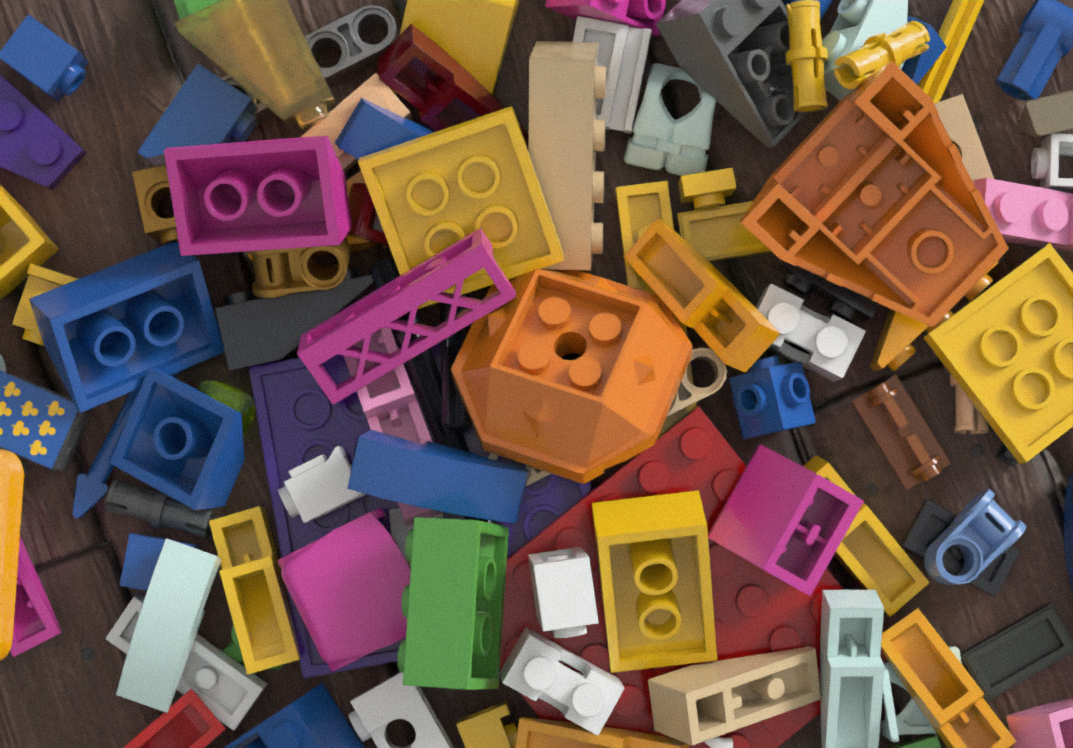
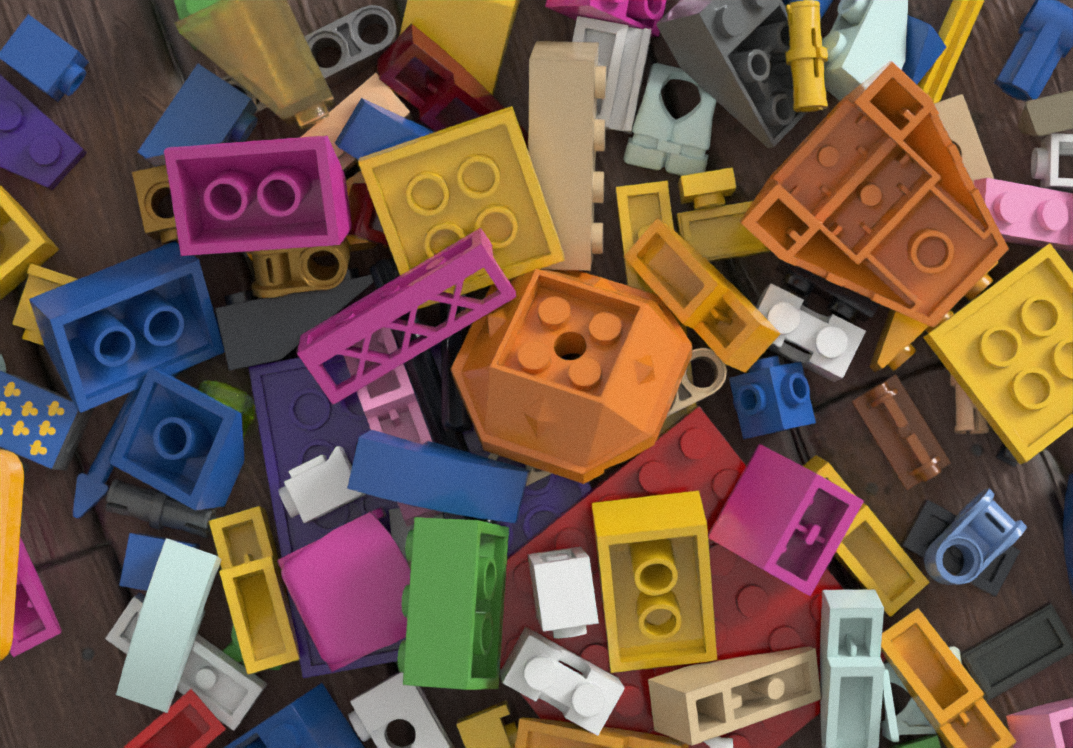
yellow pin [834,21,930,90] -> none

